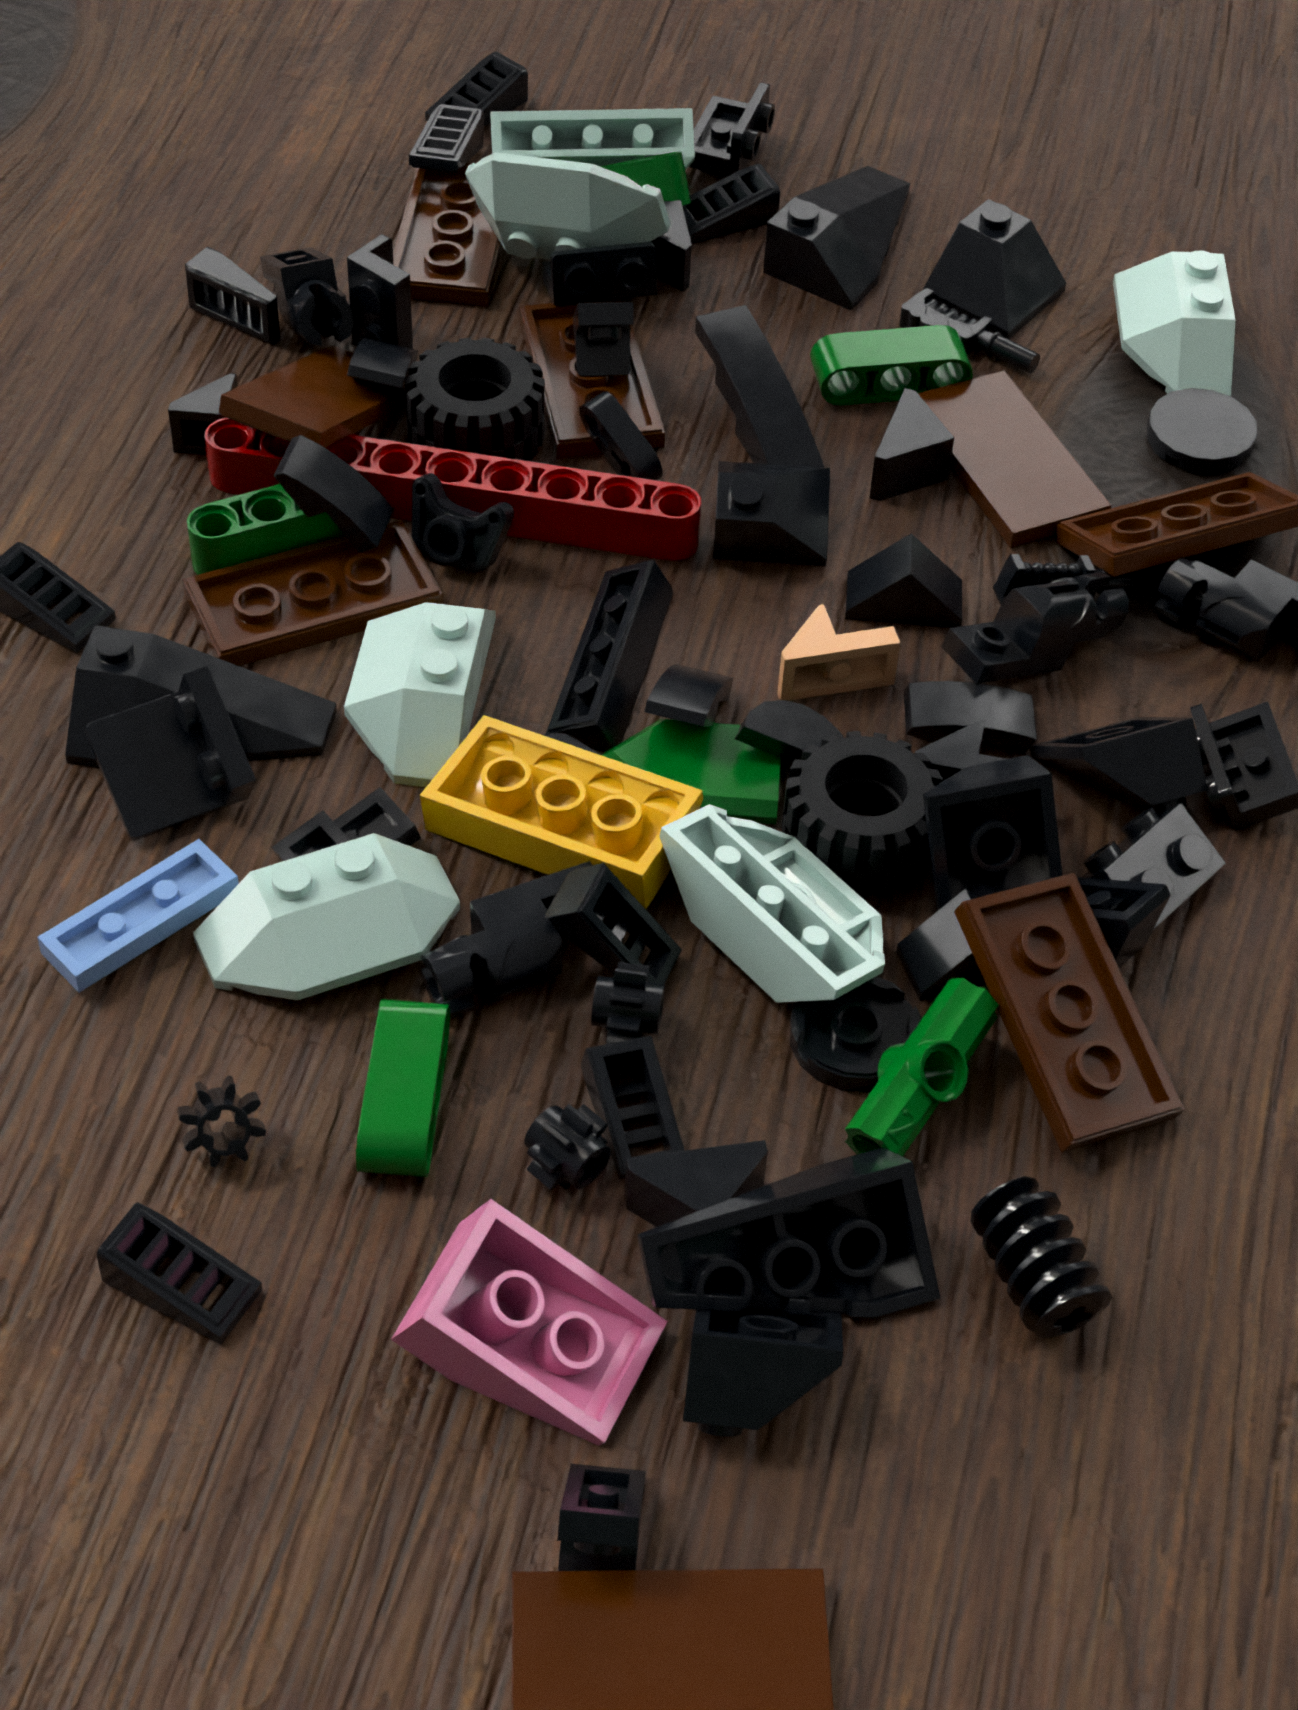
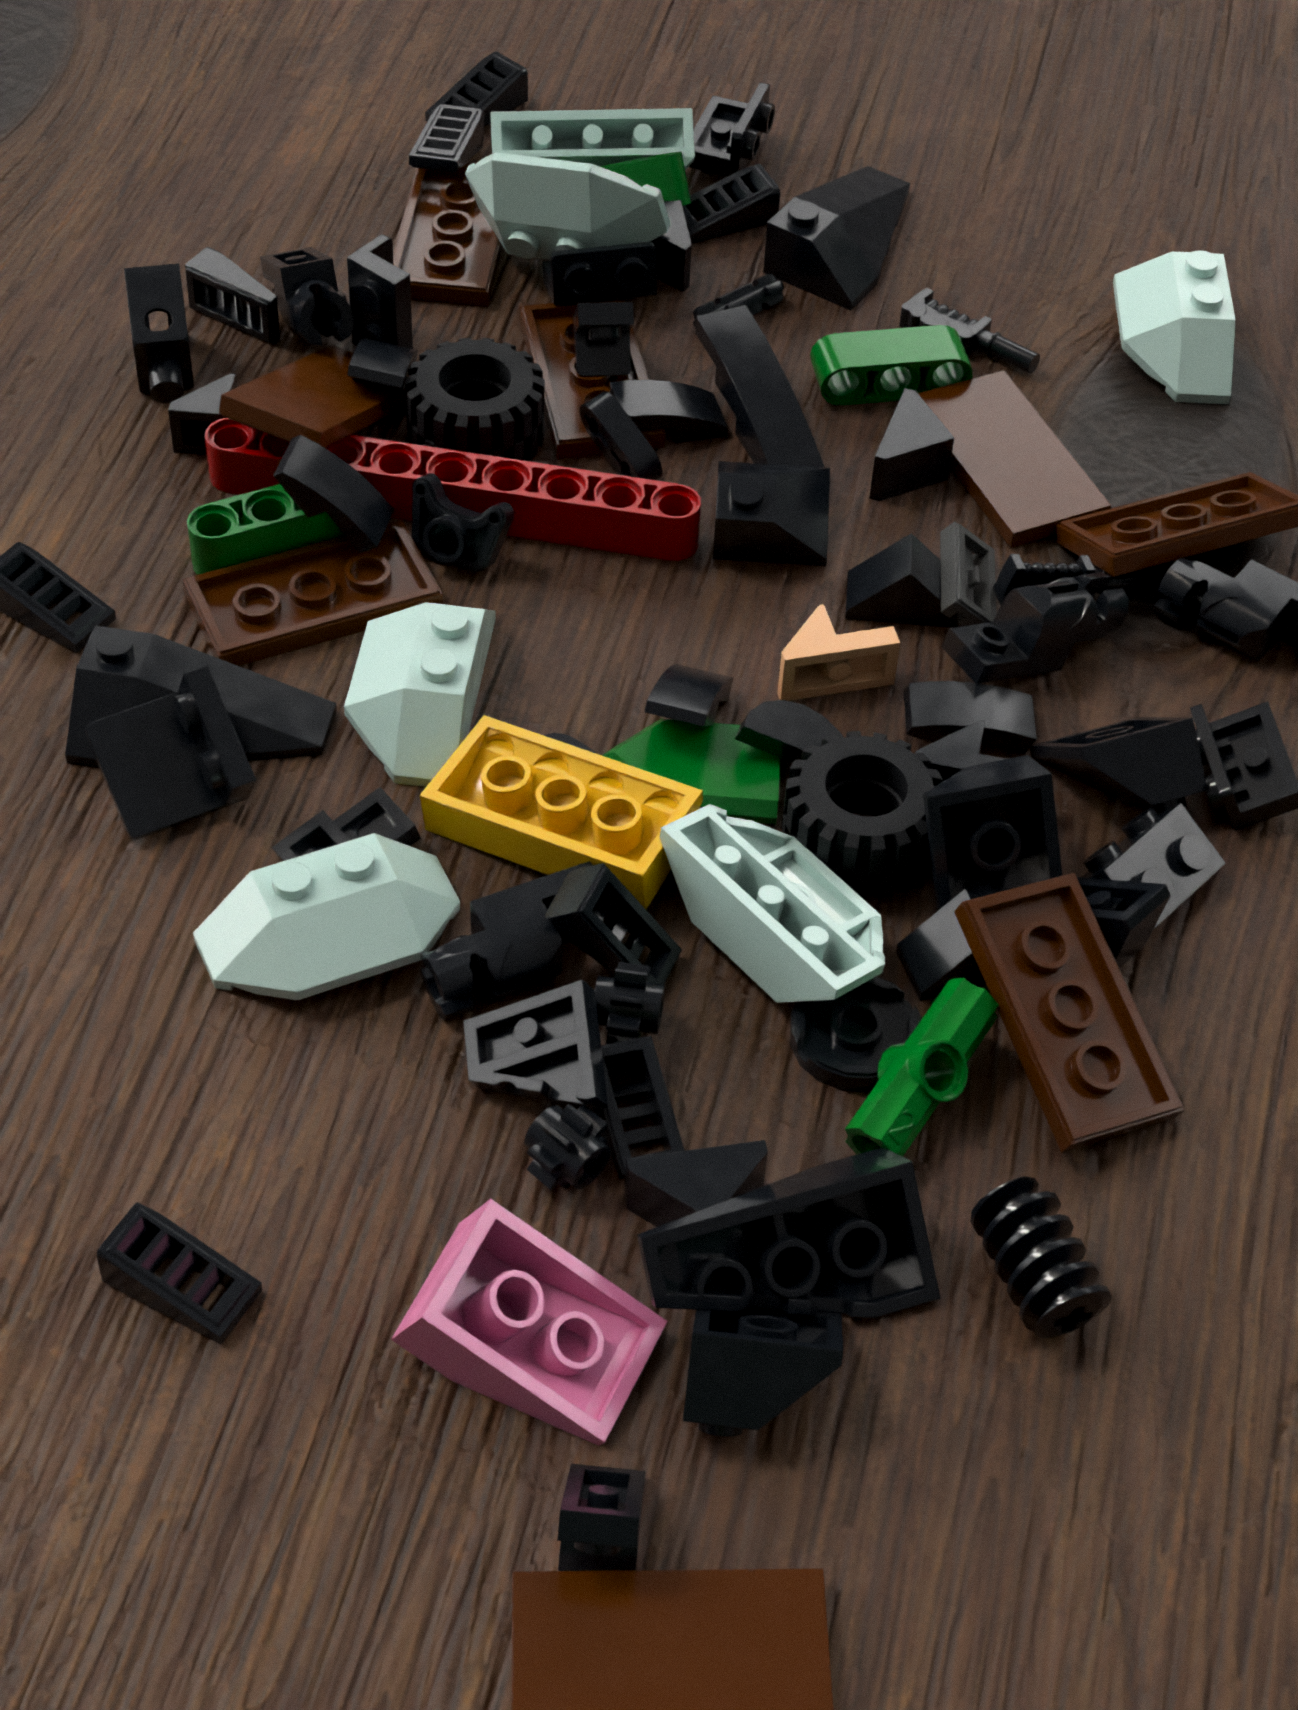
light blue plate [37,839,239,993] -> none
black gear [177,1075,266,1168] -> none
green beam [356,999,450,1177] -> none
black slope [545,560,673,752] -> none
black slope [923,199,1066,339] -> none
tile [1147,388,1257,474] -> none
none -> black torso [124,263,194,403]
none -> black wing [463,980,608,1110]
none -> black slope [610,380,728,444]
none -> black axle [693,274,784,329]
none -> dark grey tile [940,521,997,626]

